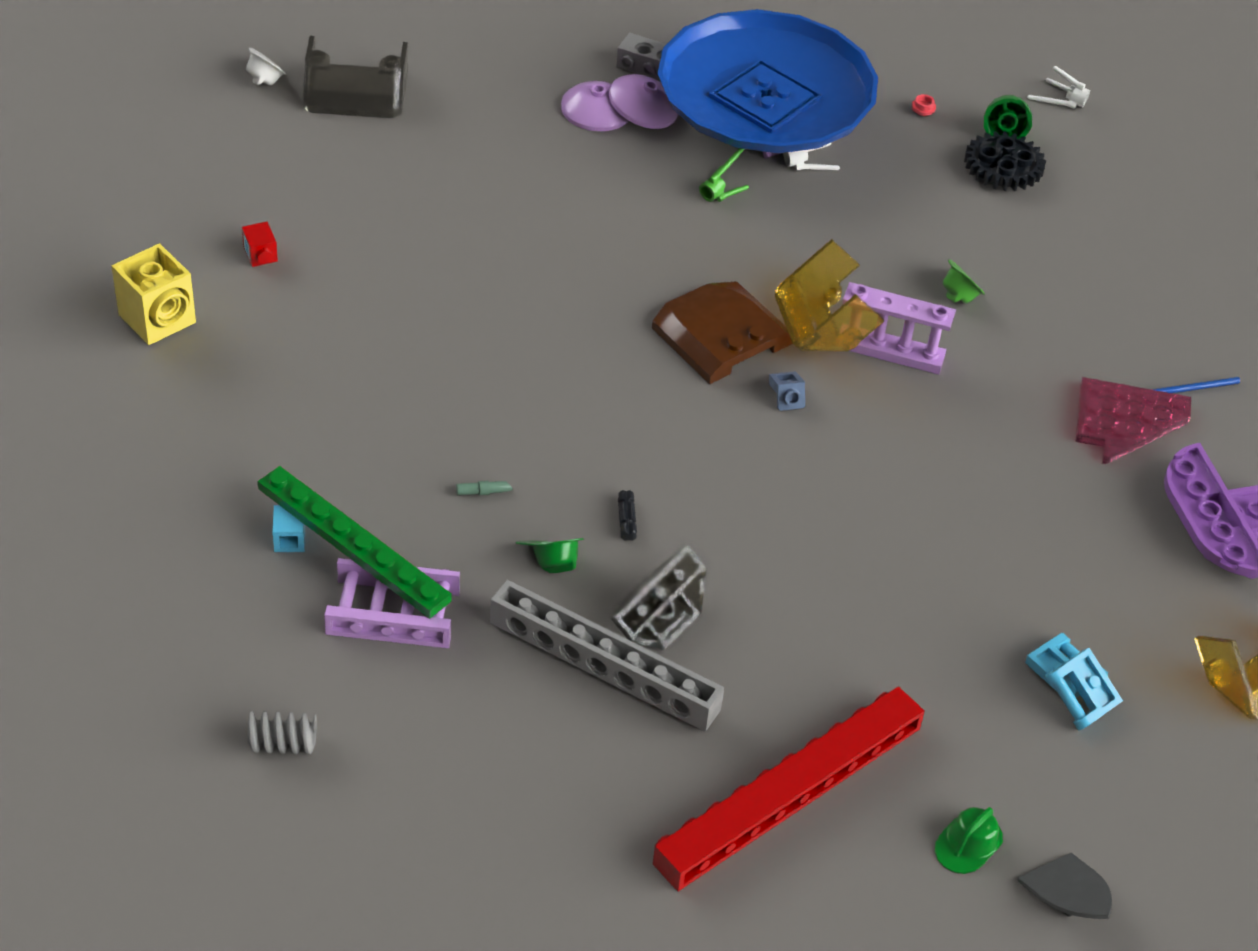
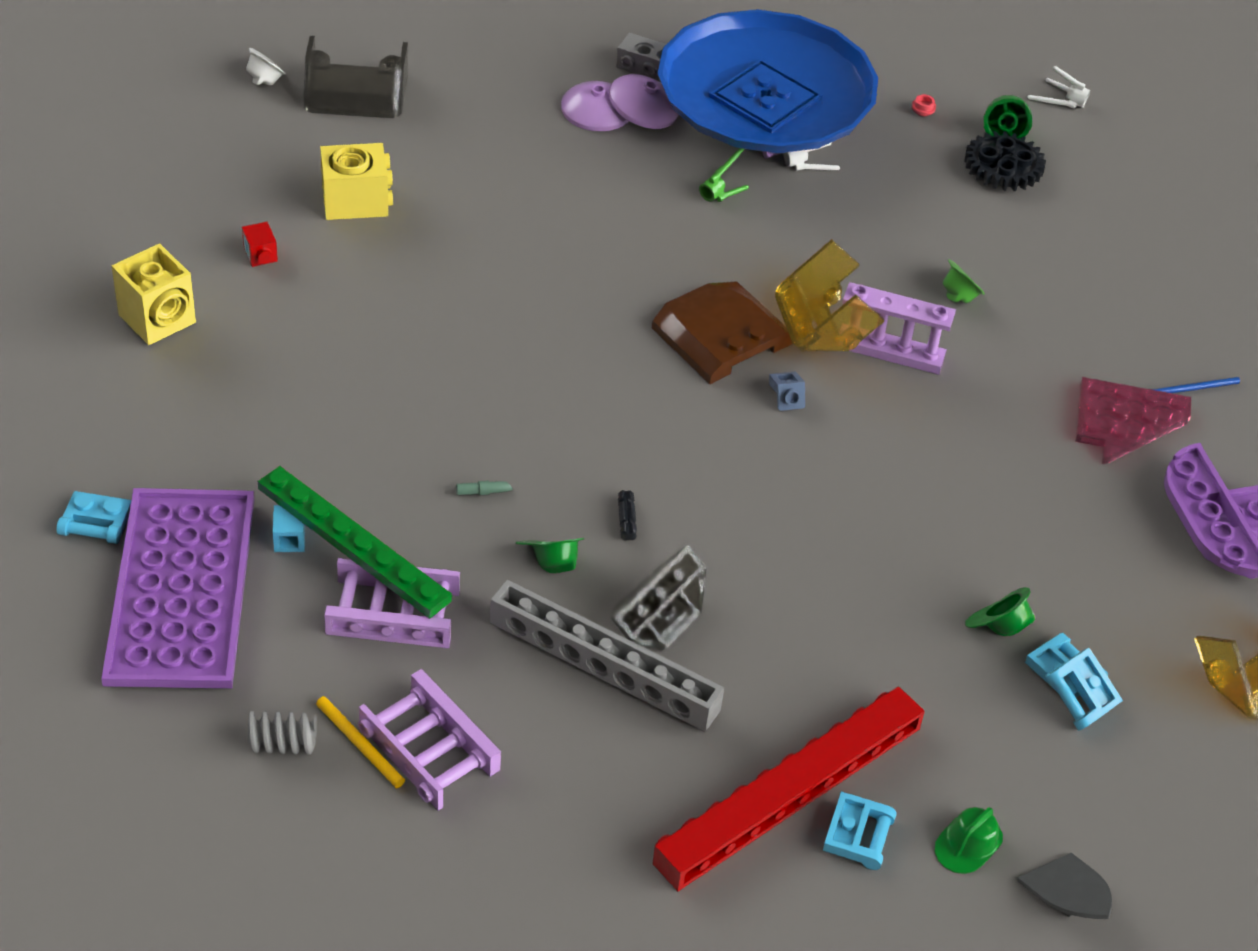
none -> medium azure plate [56,491,131,544]
none -> medium lavender plate [101,488,255,689]
none -> yellow bar [316,696,405,788]
none -> light yellow brick [320,143,393,220]
none -> lavender fence [358,669,501,811]
none -> medium azure plate [823,791,897,870]
none -> green piece [965,587,1035,636]

